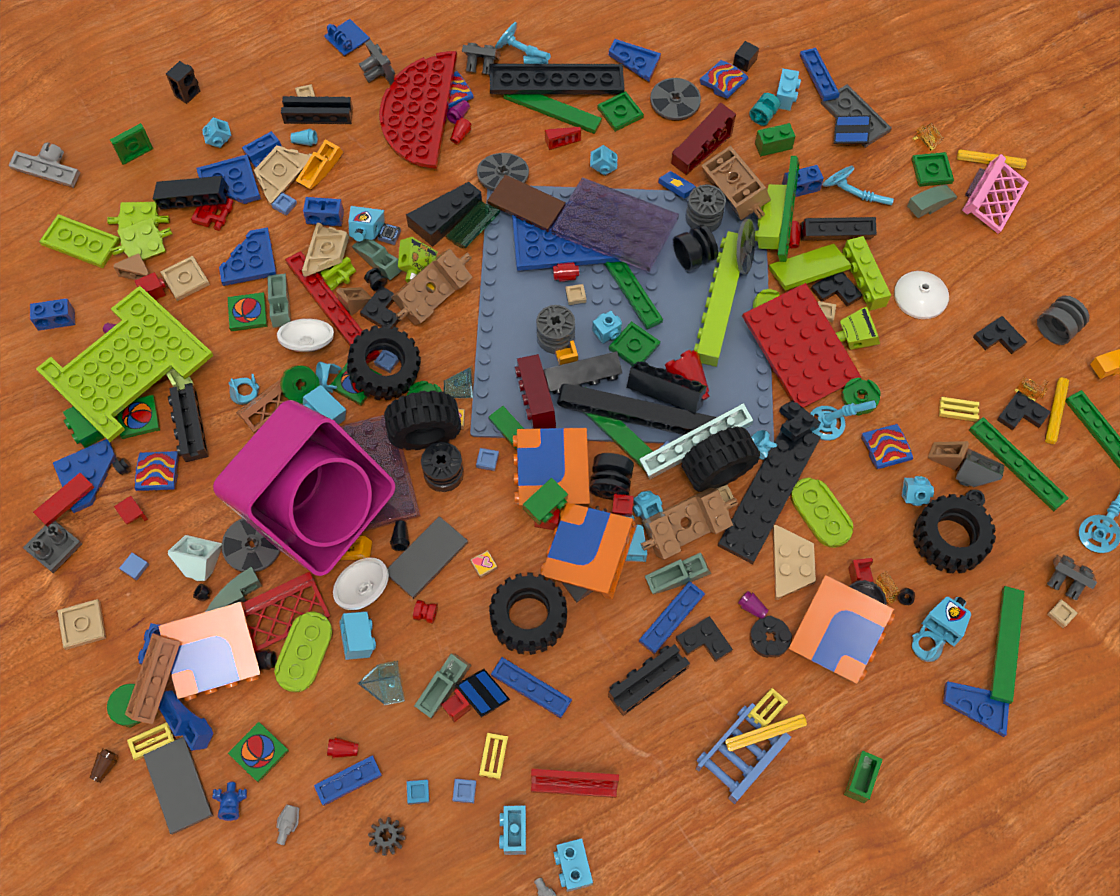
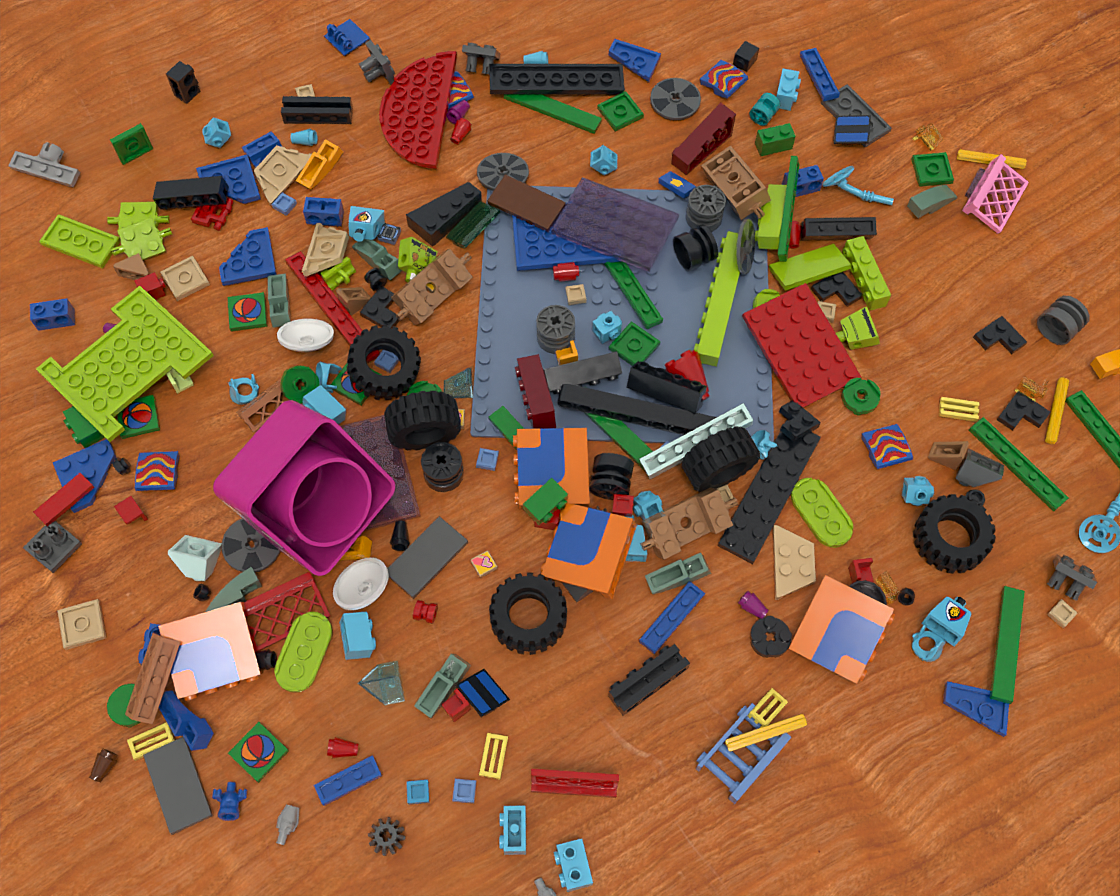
medium blue tile [119,553,149,581] -> none
black brick [168,383,209,462] -> none
blue tile [491,657,572,718] -> none
medium azure dish [495,22,551,60] -> none
red slope [545,127,581,150] -> none
black plate [676,616,733,662] -> none
medium azure dish [810,400,876,441] -> none
green piece [844,750,883,803] -> none
white dish [894,271,949,319] -> none

